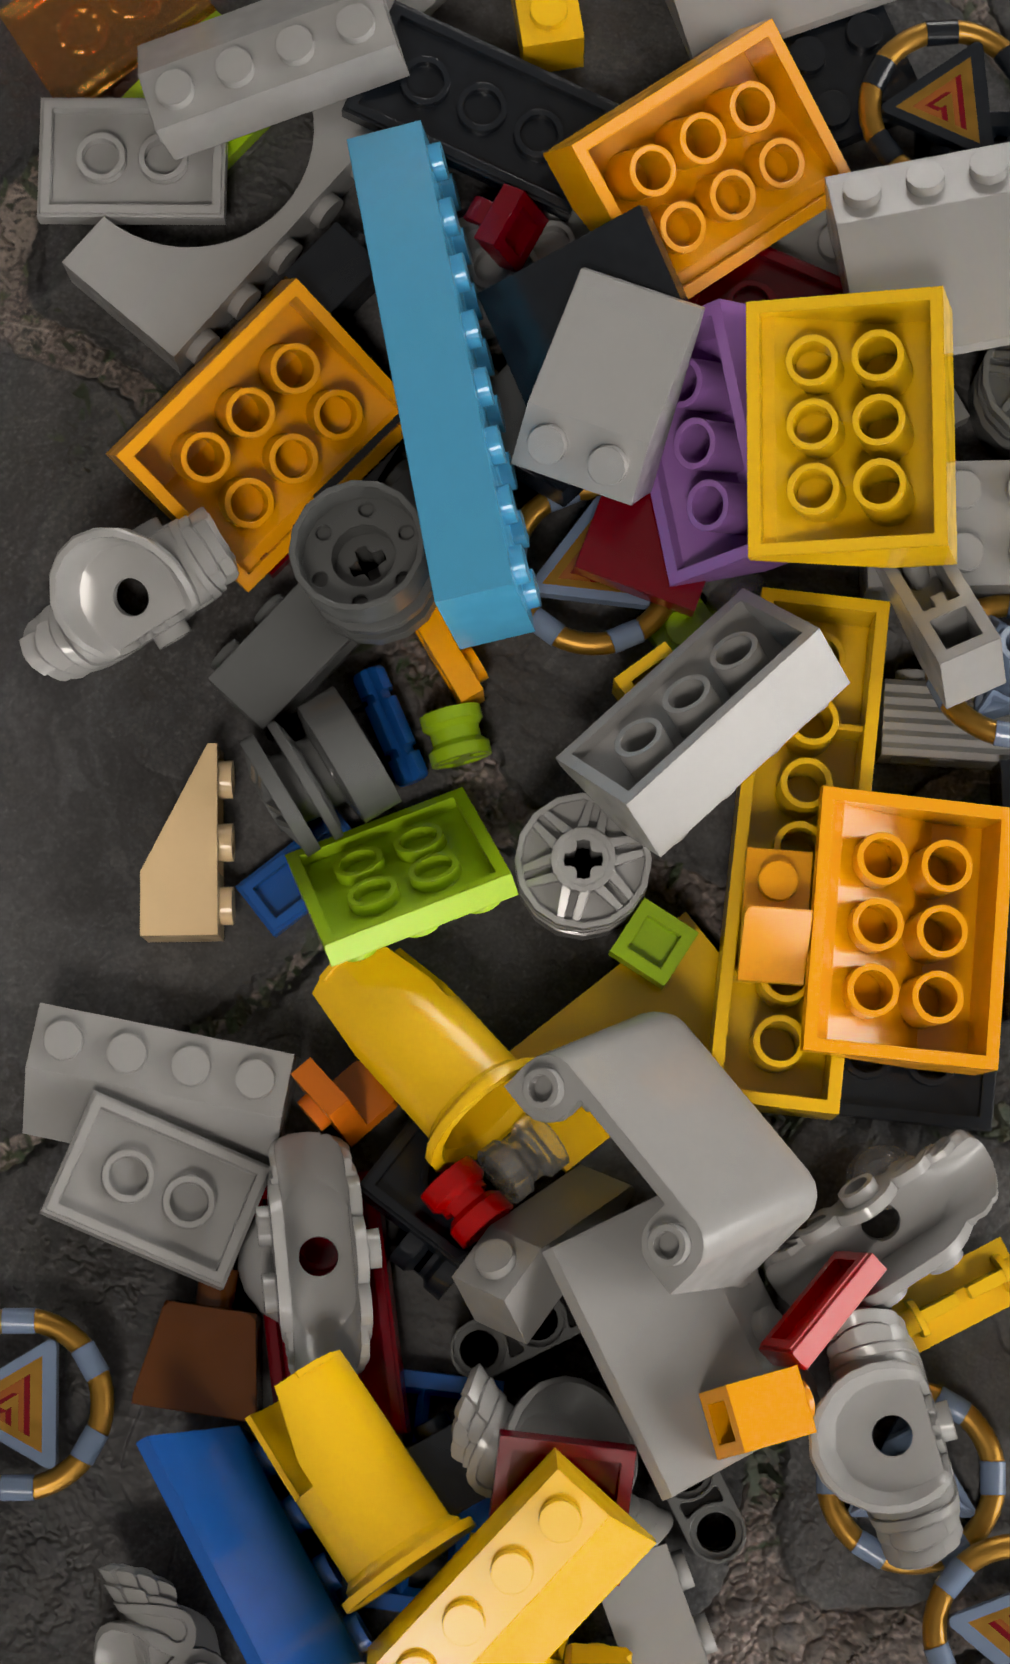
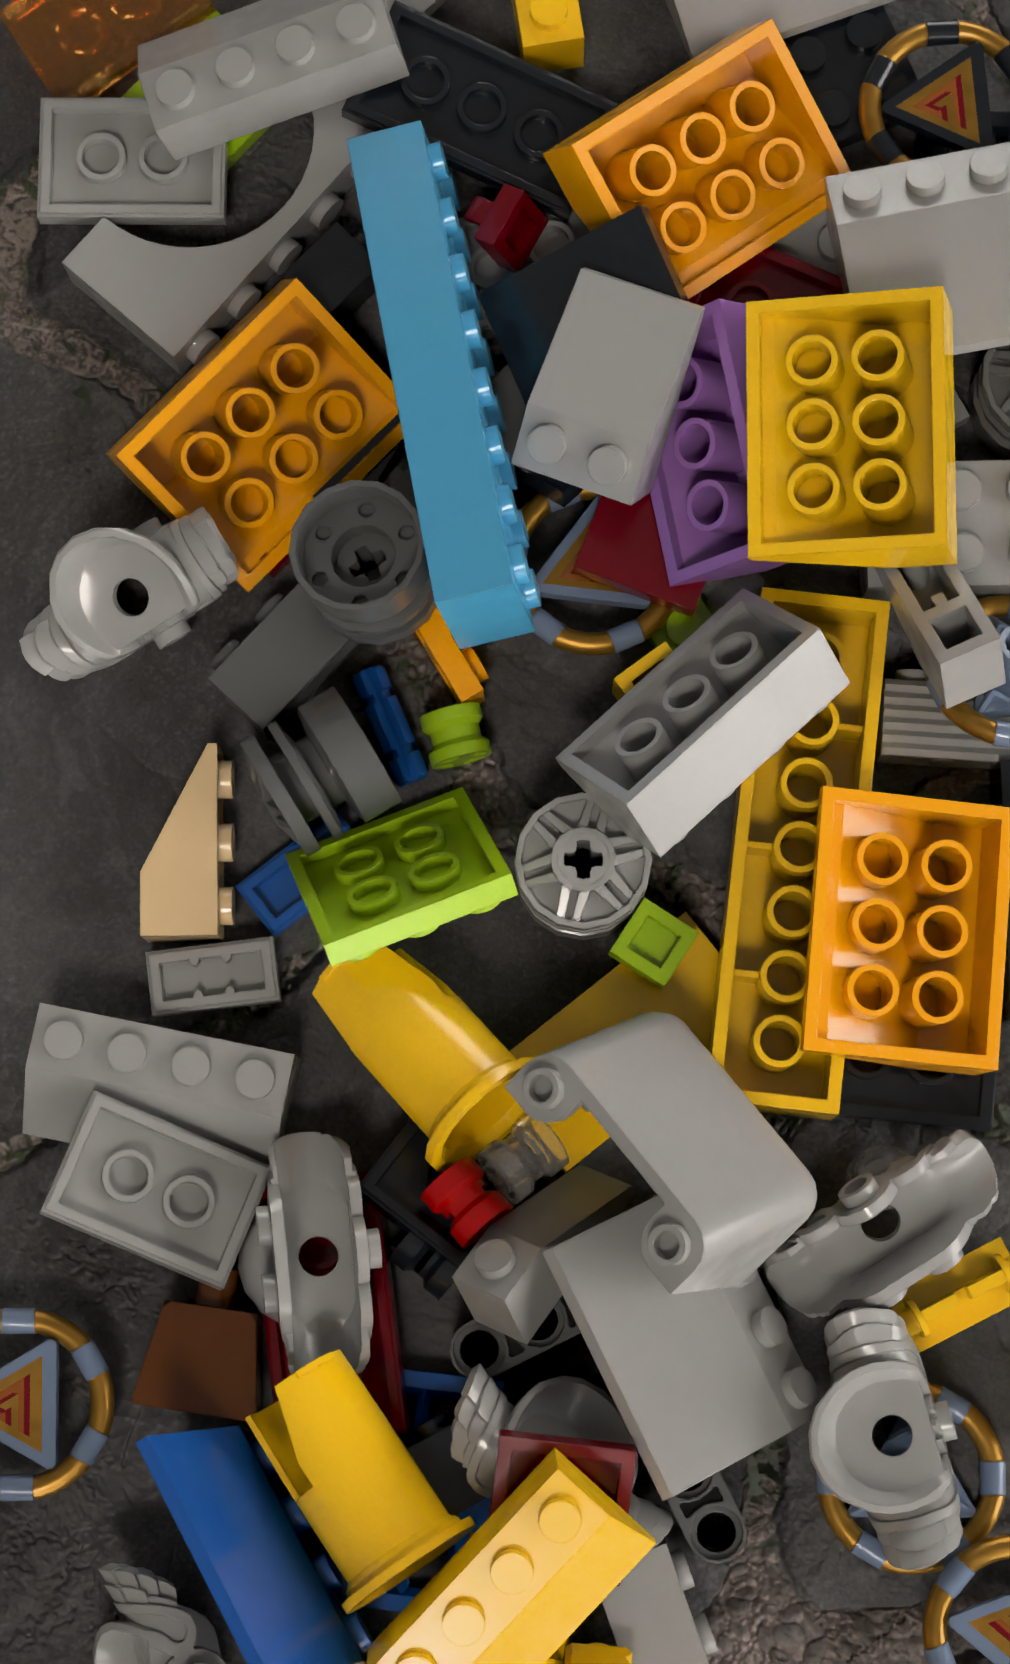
orange bracket [291,1057,398,1147] -> none
light orange brick [699,1365,817,1460] -> none
light orange slope [737,847,813,986] -> none
red tile [758,1251,887,1370] -> none
none -> light grey plate [145,936,282,1018]

